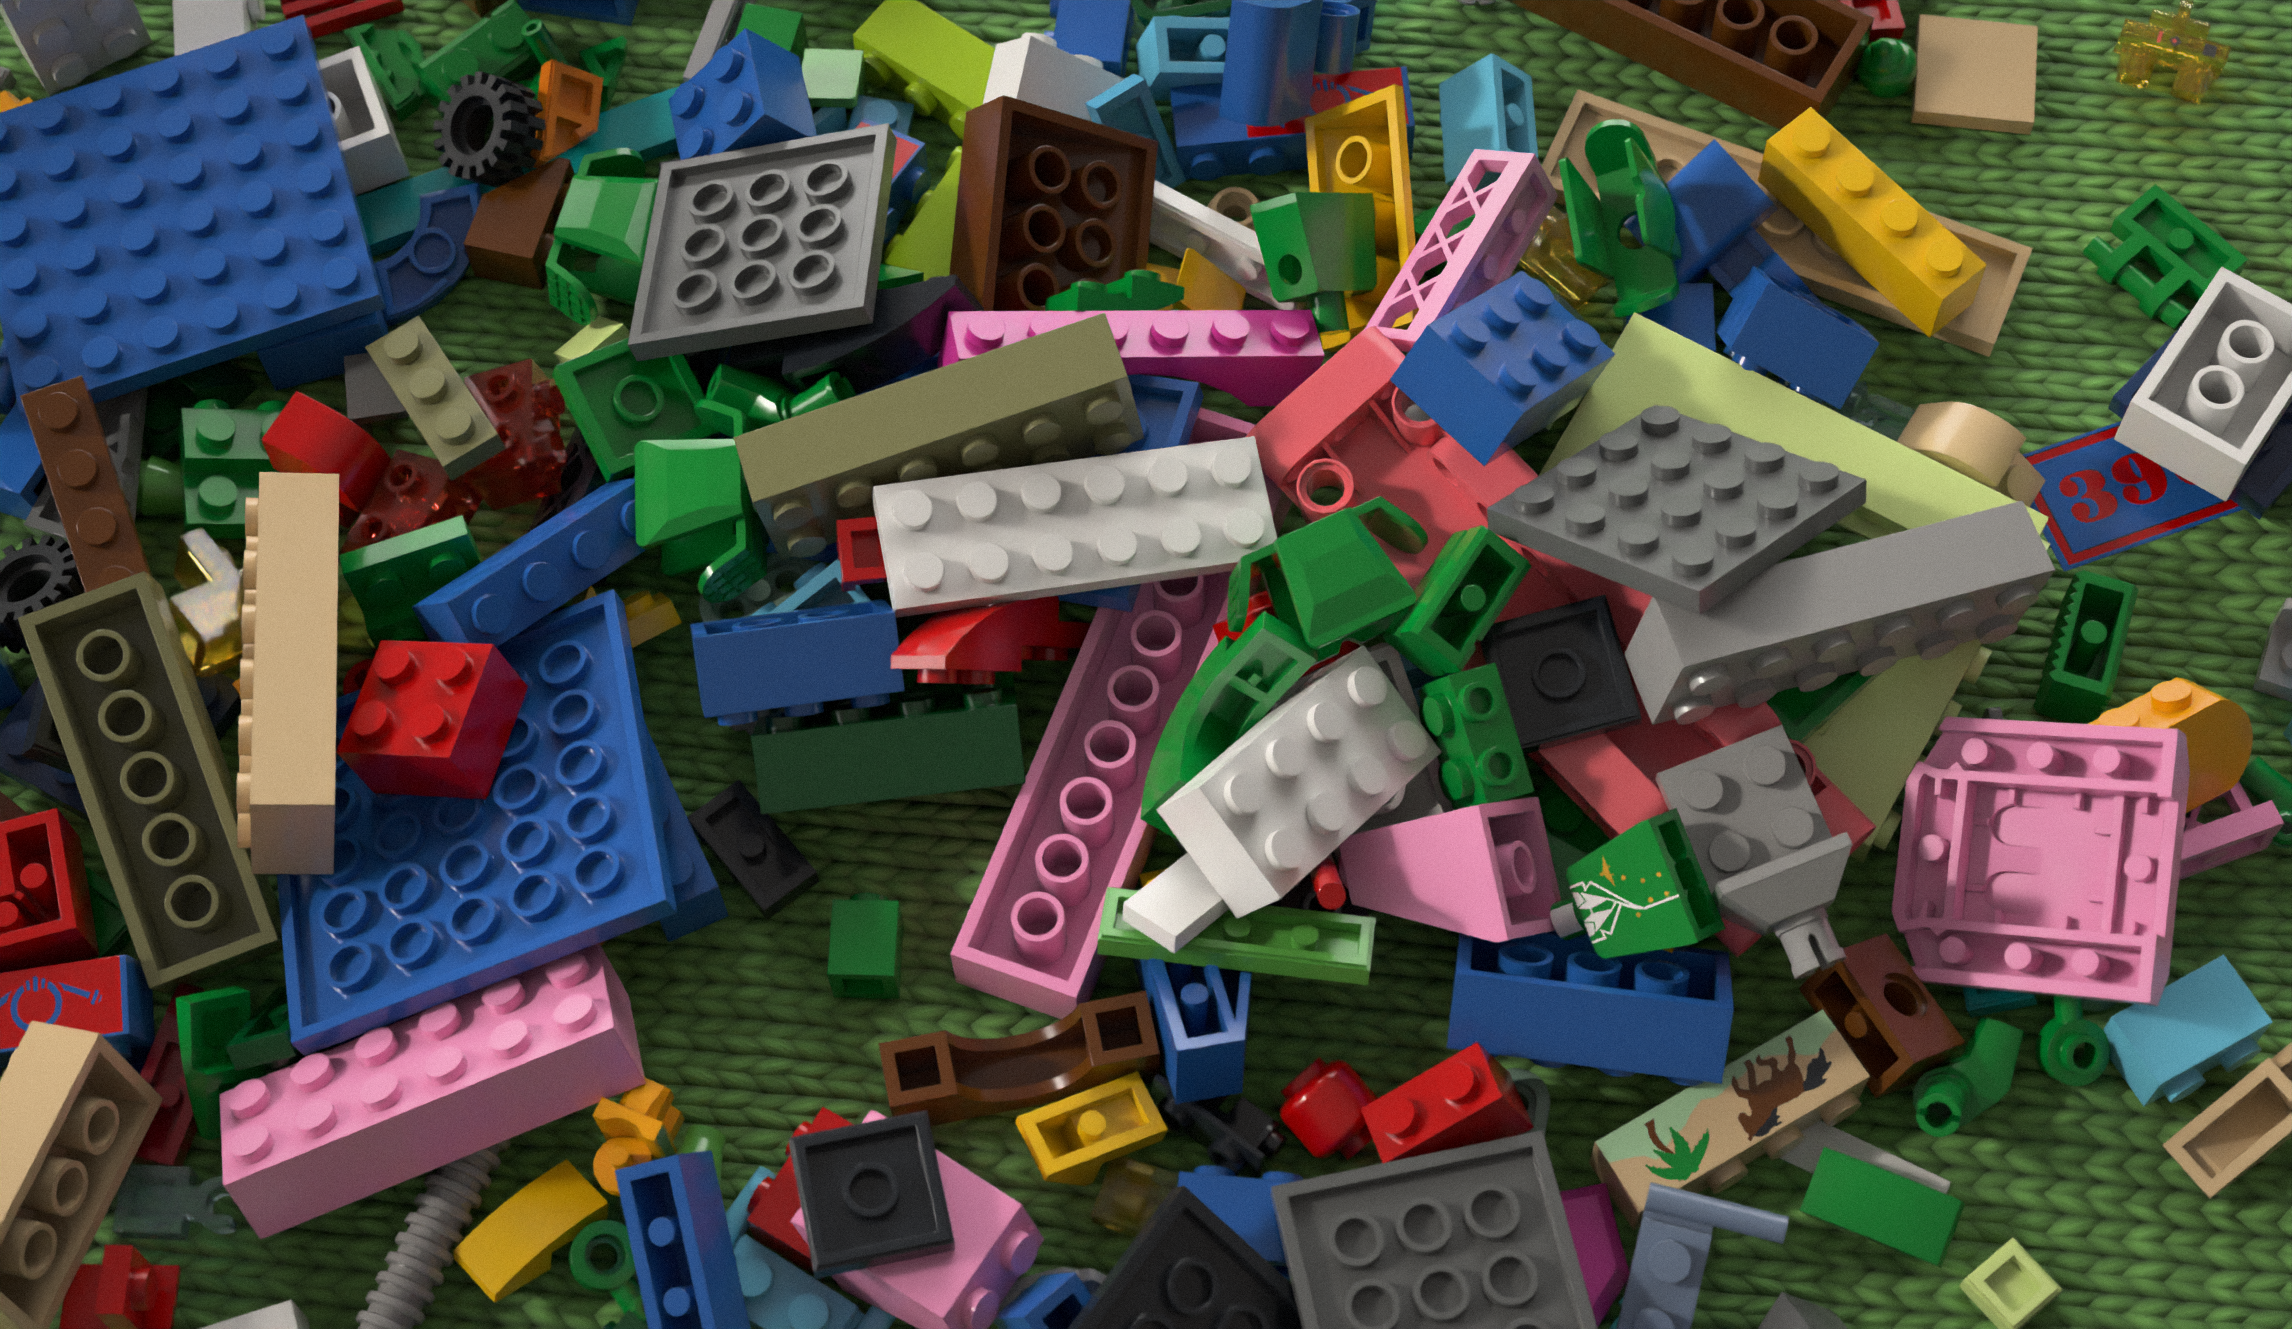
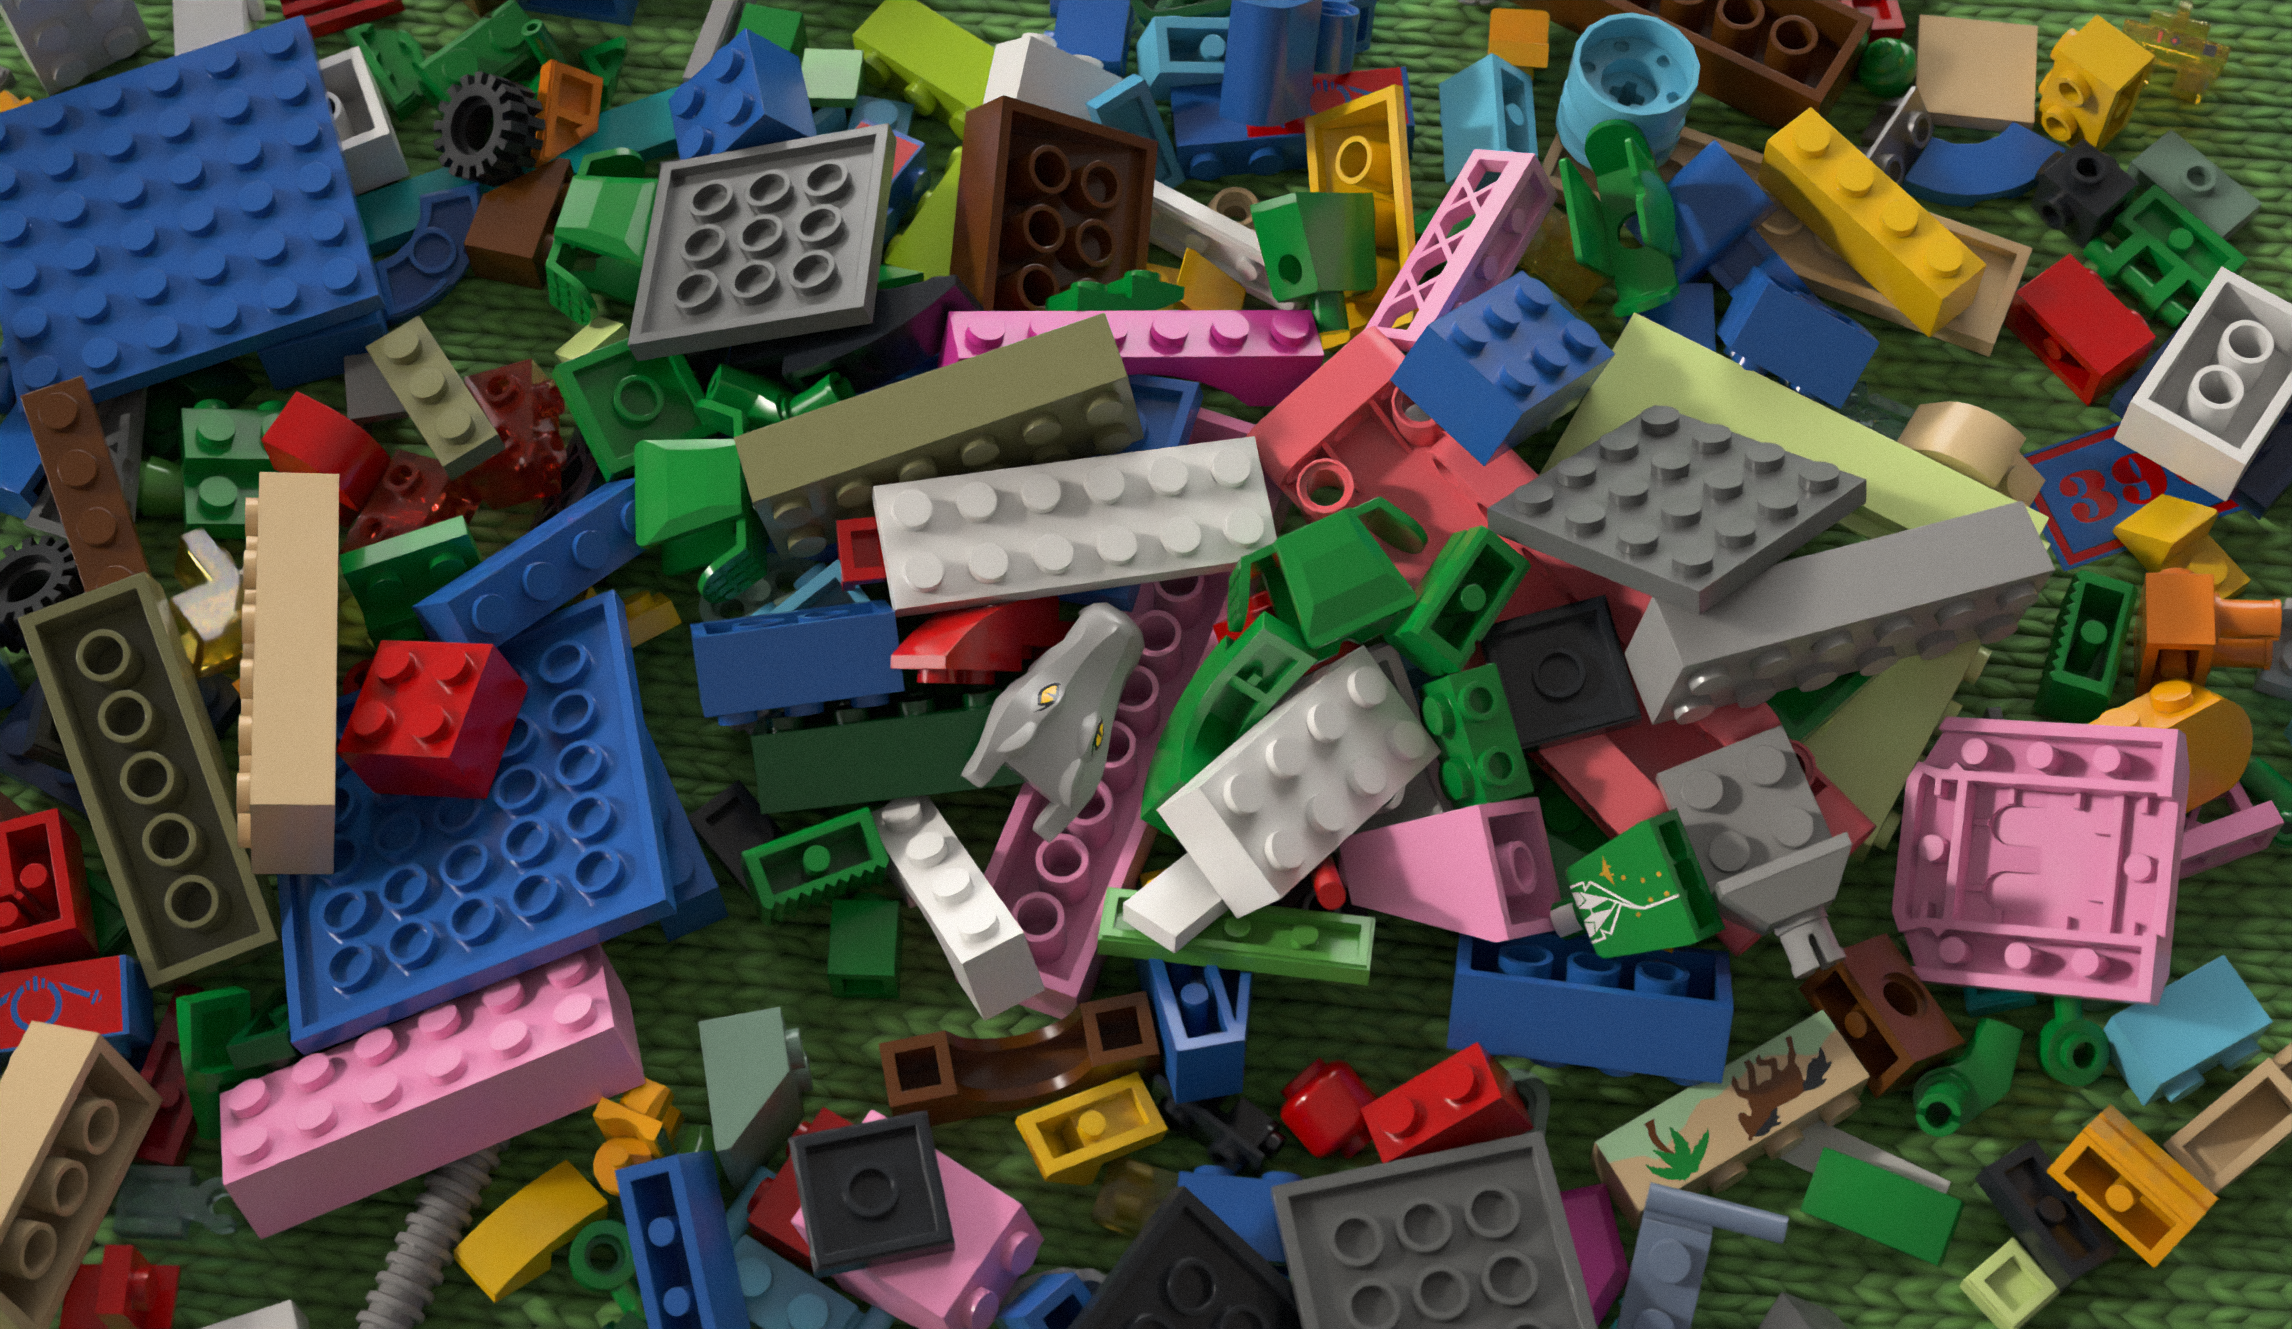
none -> sand green slope [698,1007,813,1193]
none -> green brick [741,806,889,927]
none -> white arch [871,795,1045,1021]
none -> light grey animal [961,602,1145,843]
none -> light orange bracket [1487,8,1550,81]
none -> medium azure wheel [1555,13,1700,170]
none -> flat silver hinge [1855,86,1935,186]
none -> blue tile [1902,122,2067,206]
none -> black plate [1975,1139,2121,1292]
none -> red brick [2004,253,2156,407]
none -> black brick [2030,138,2139,250]
none -> yellow brick [2034,15,2155,151]
none -> light orange brick [2046,1104,2218,1268]
none -> yellow slope [2112,494,2251,599]
none -> sand green plate [2127,129,2262,241]
none -> orange brick [2133,568,2282,699]

